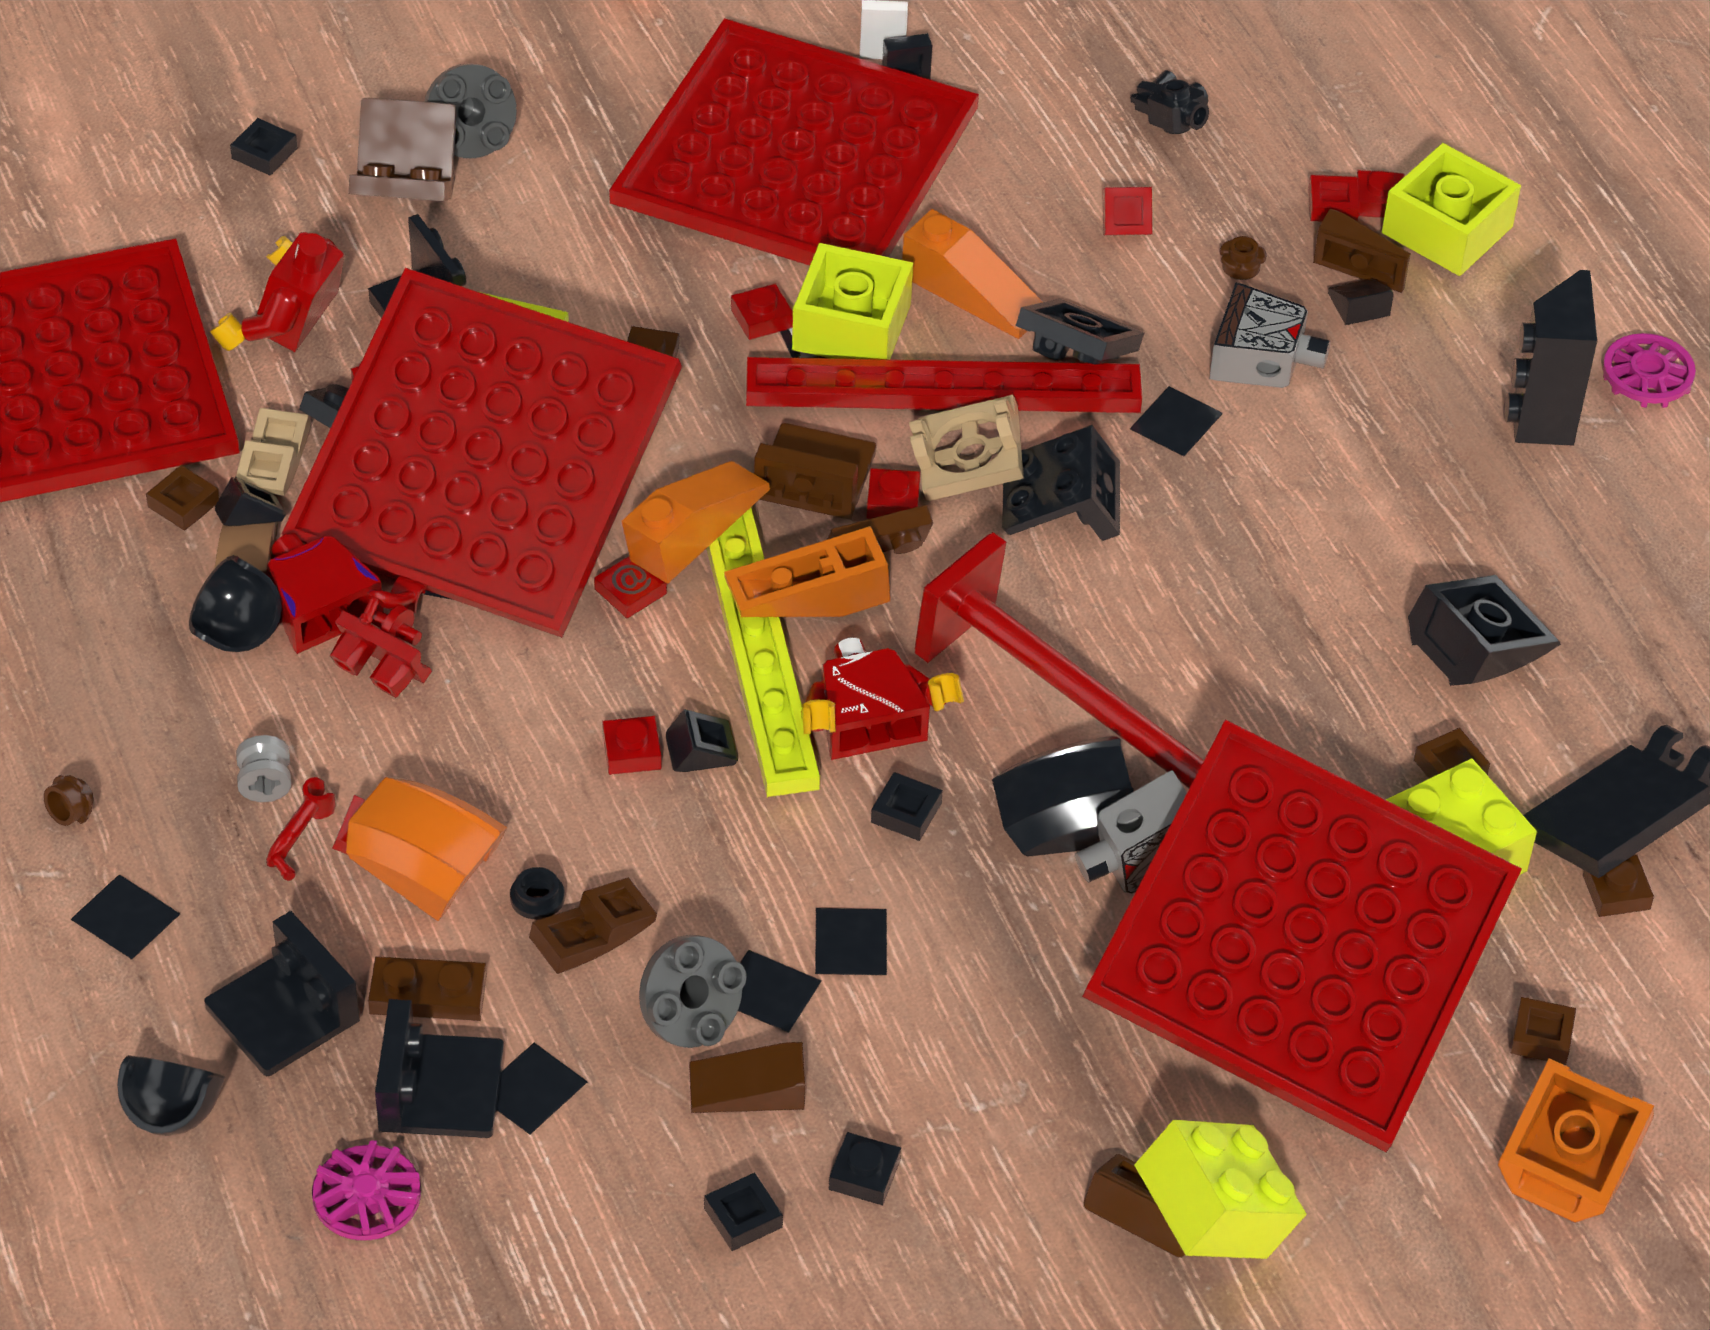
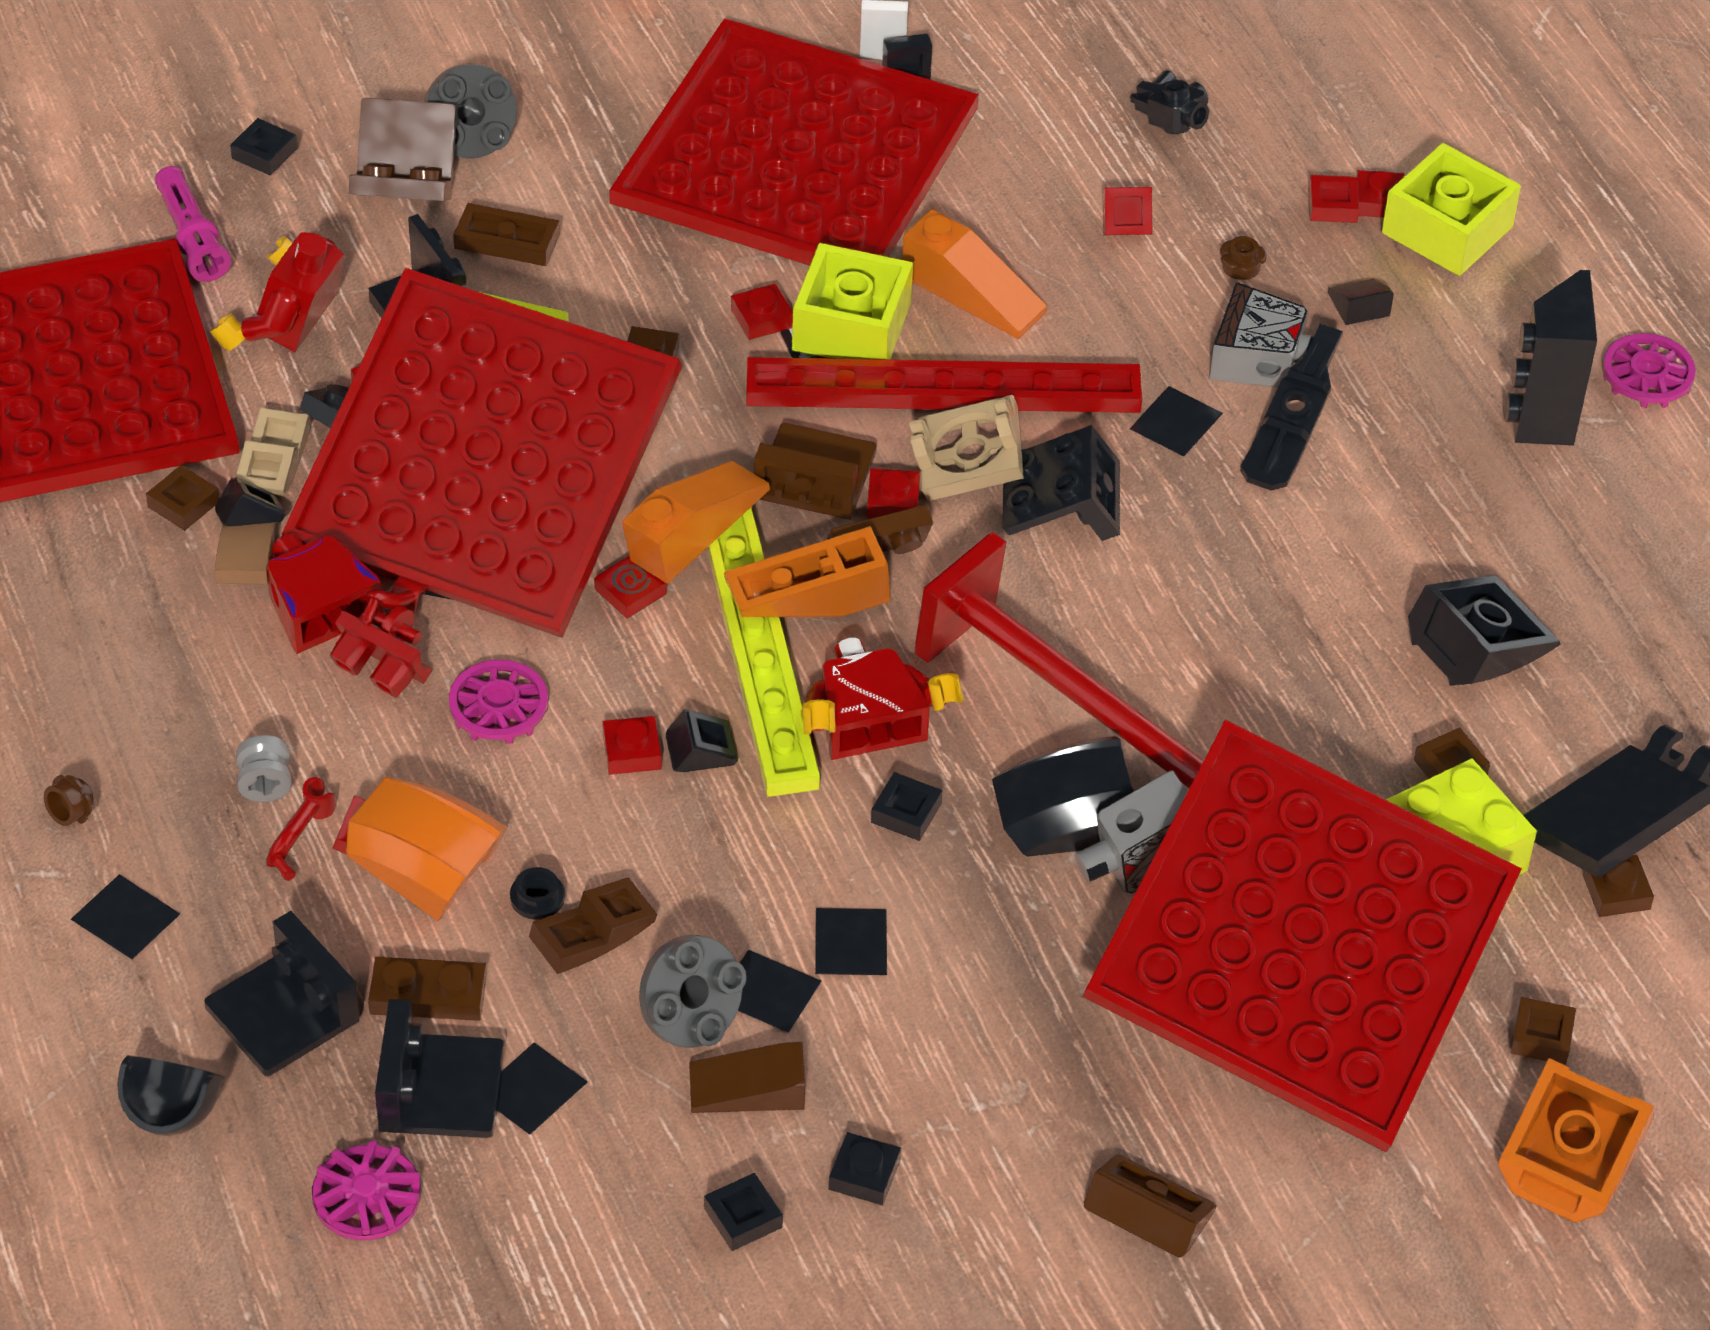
black helmet [189,555,282,652] -> none
black hinge [1016,299,1144,364] -> none
neon yellow brick [1134,1120,1307,1259] -> none
reddish brown slope [1313,209,1411,293] -> none
none -> dark pink pin [154,166,231,282]
none -> dark pink wheel [449,660,548,744]
none -> reddish brown plate [453,203,560,266]
none -> black piece [1240,324,1343,491]

